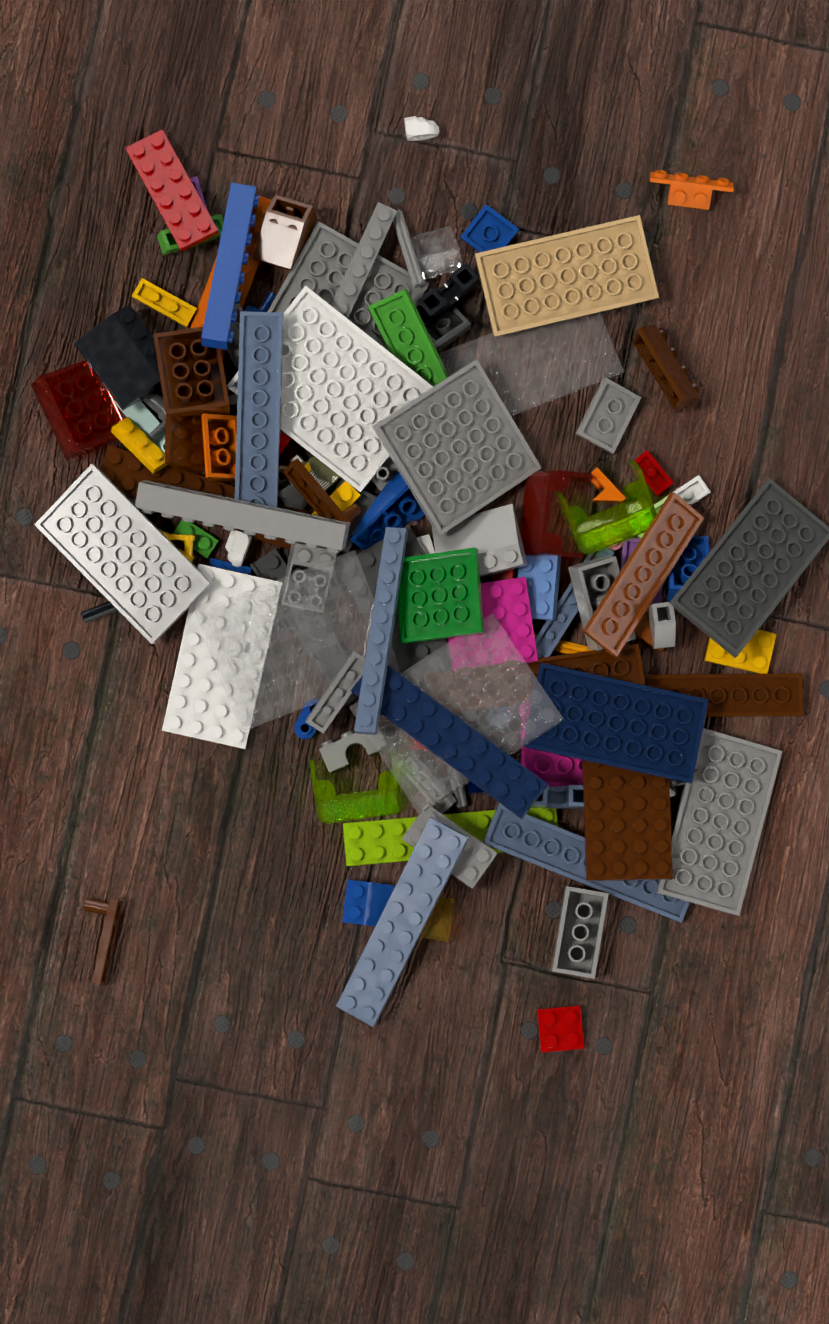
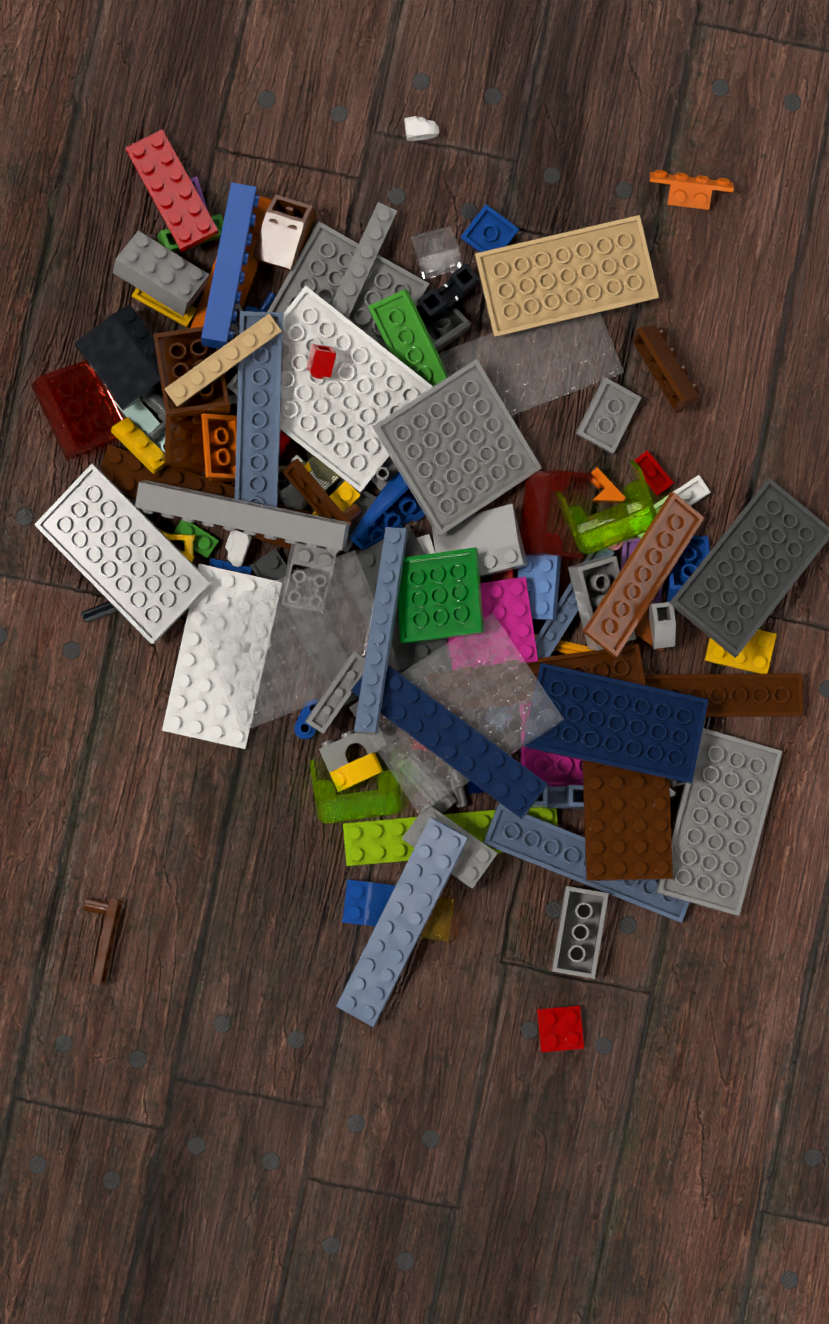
light grey axle [393,210,424,288] -> none
none -> light grey brick [112,231,209,317]
none -> tan plate [165,314,282,407]
none -> red brick [306,344,336,379]
none -> yellow slope [330,752,383,792]

